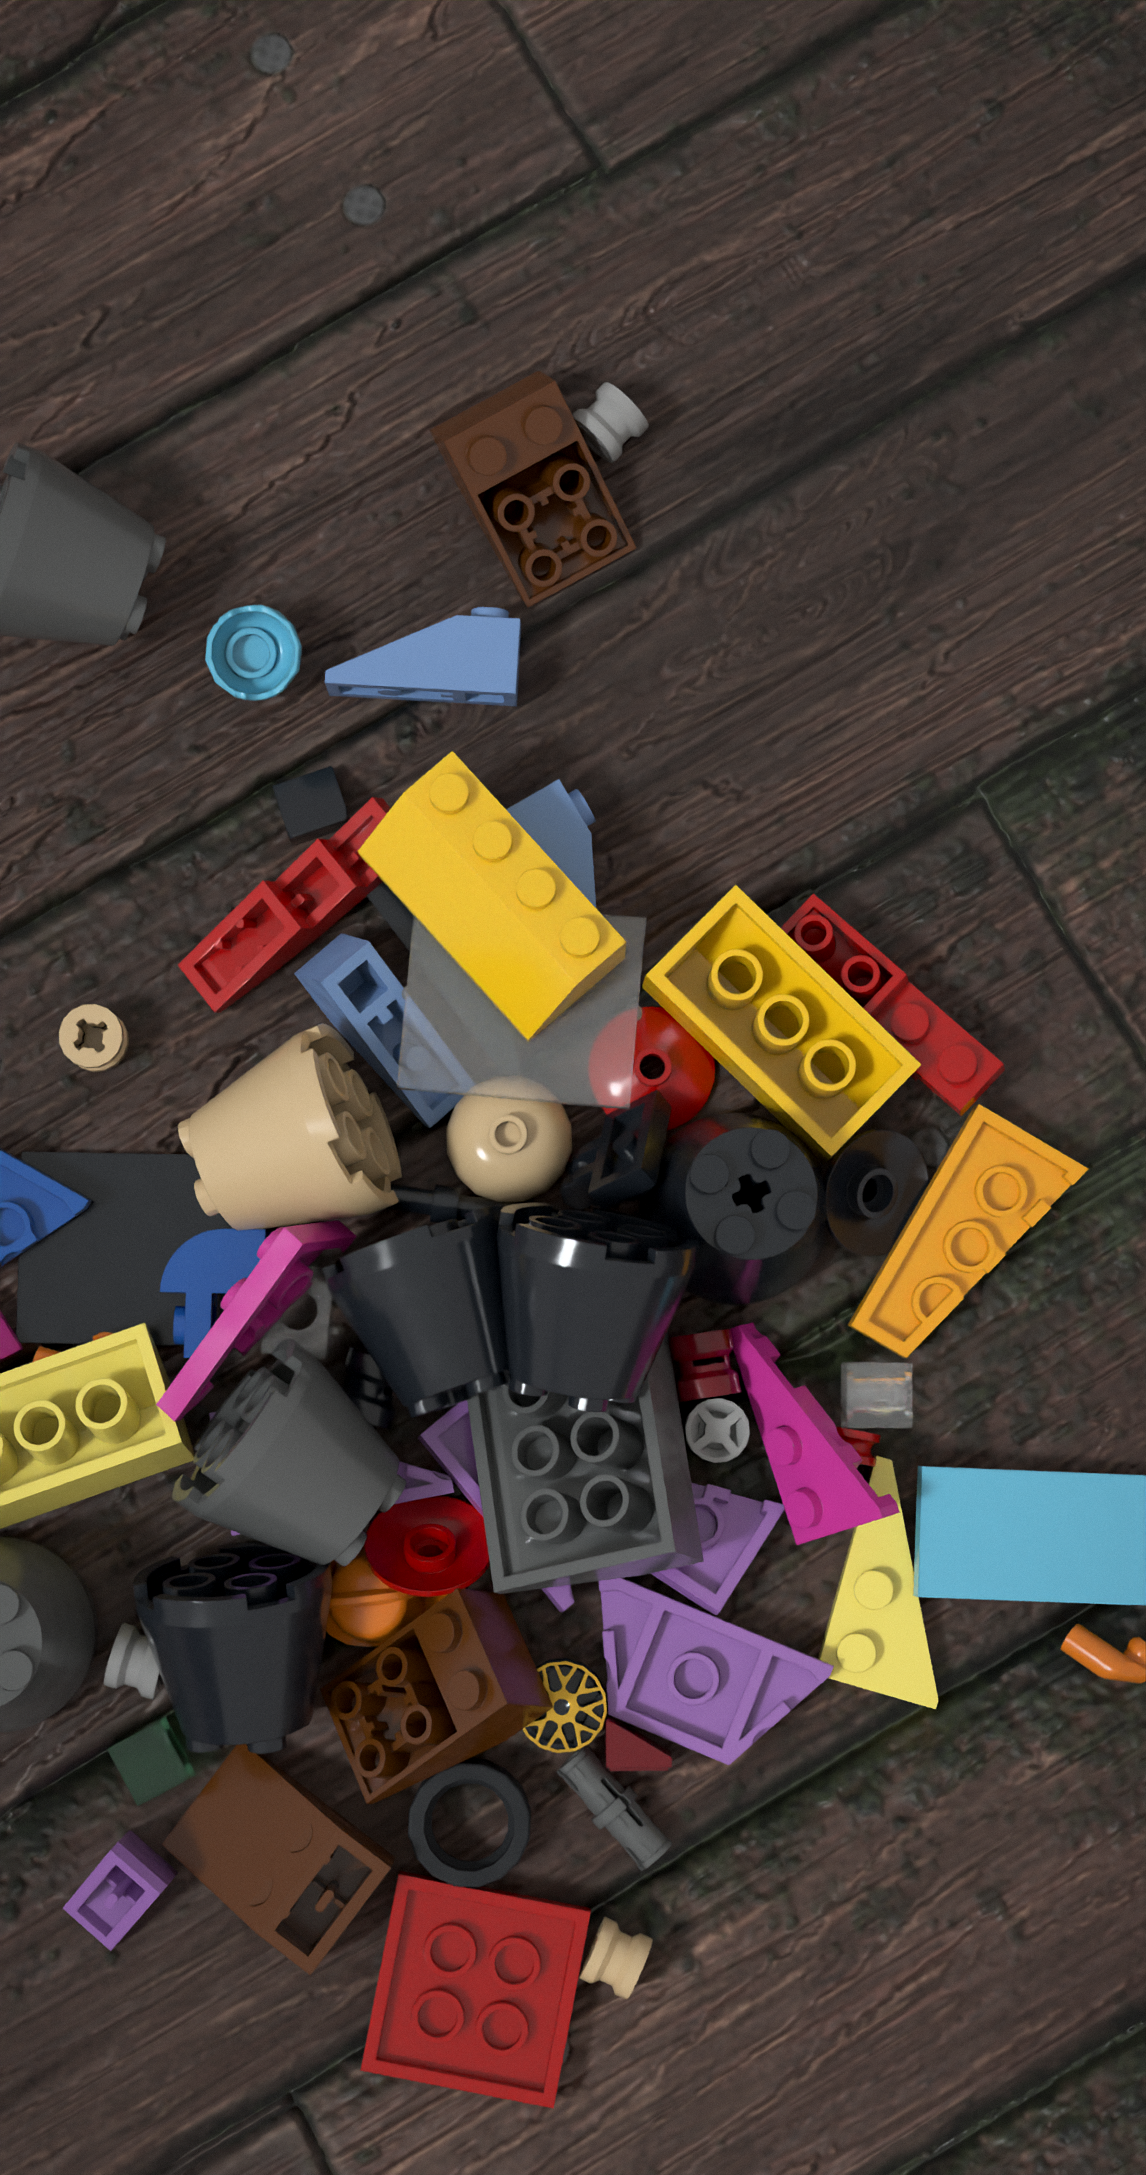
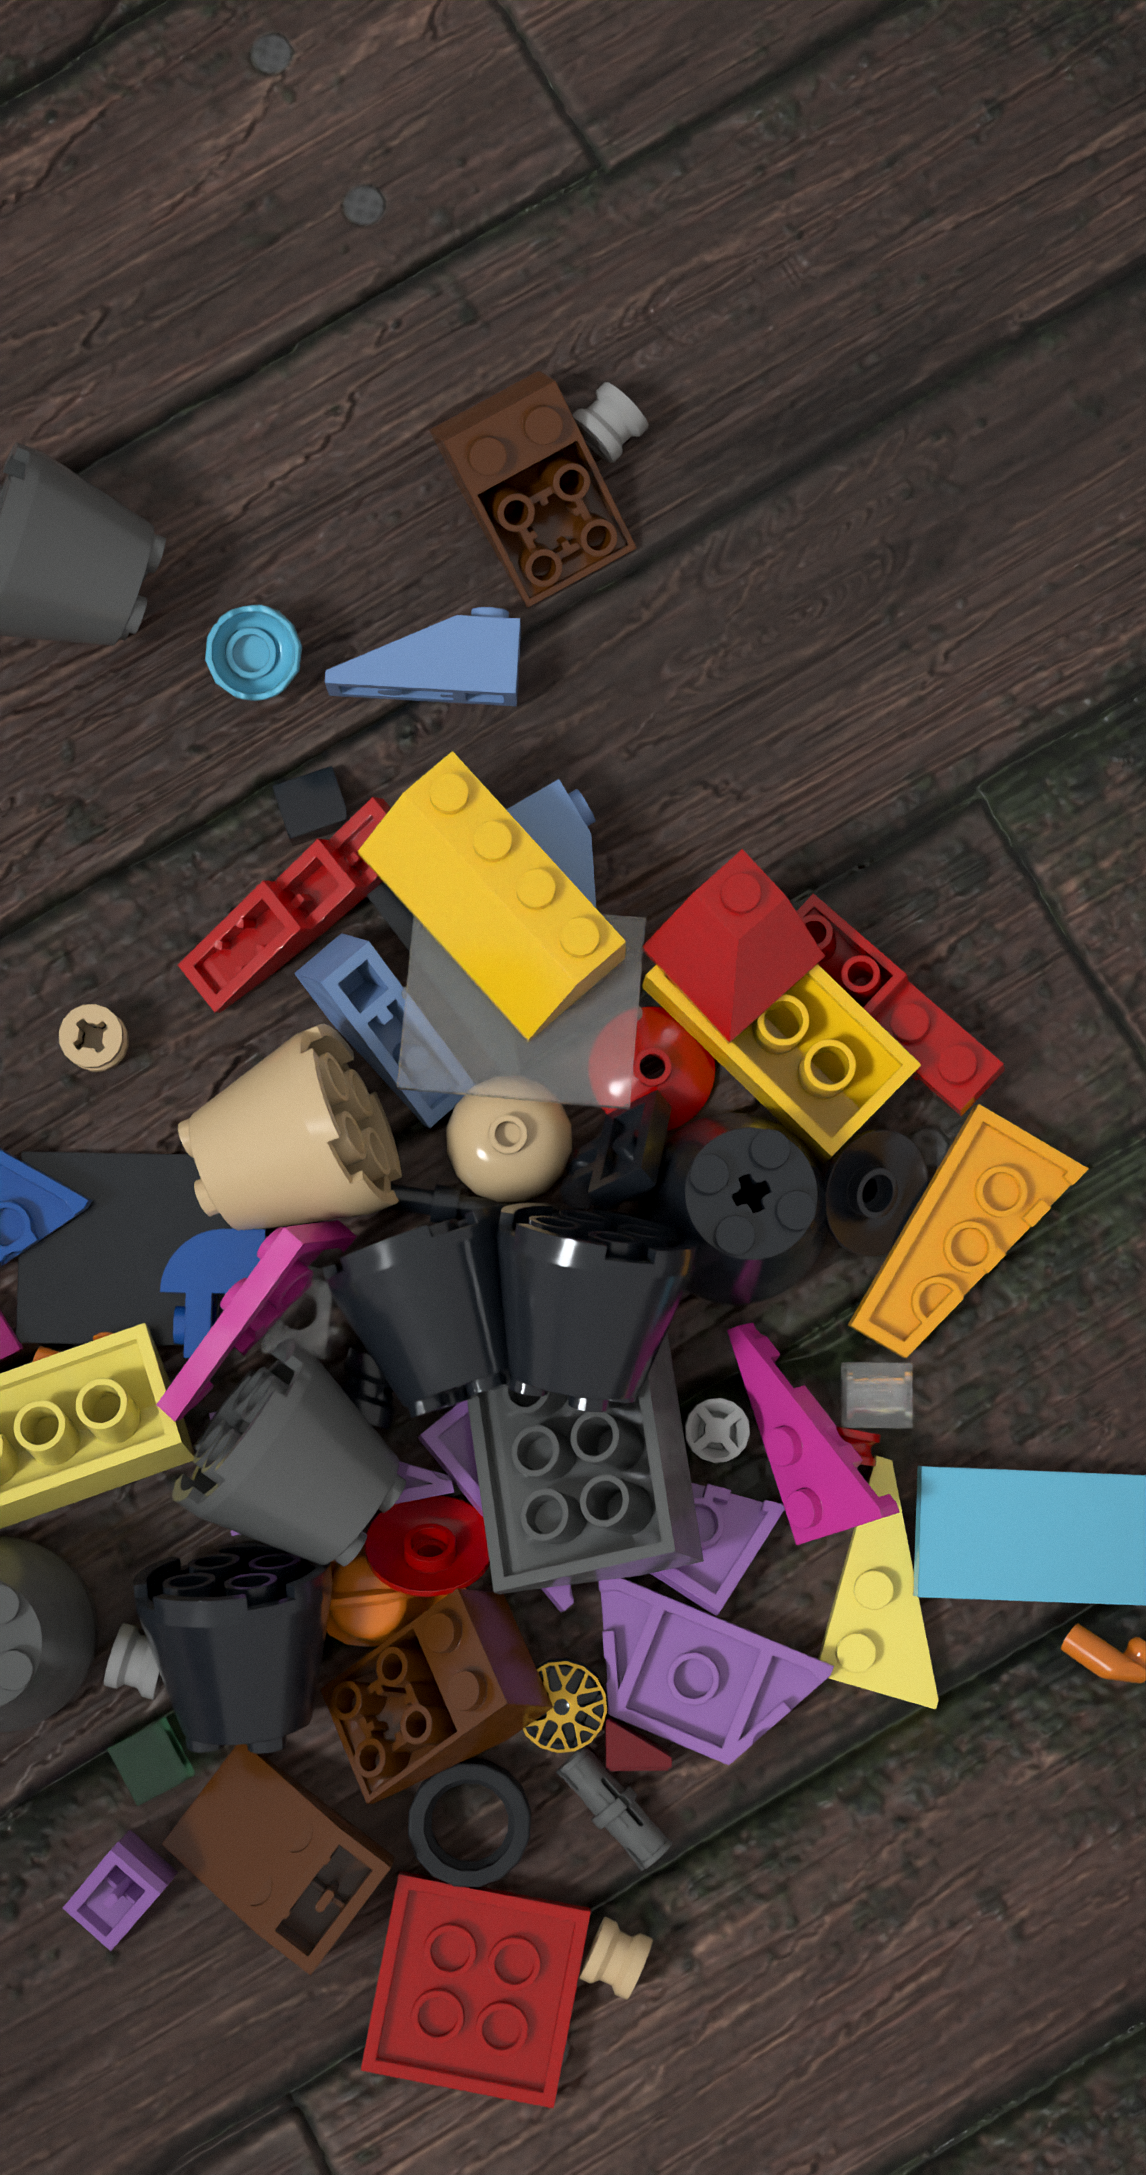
dark red wheel [669,1329,741,1402] -> none
none -> red slope [641,849,825,1044]

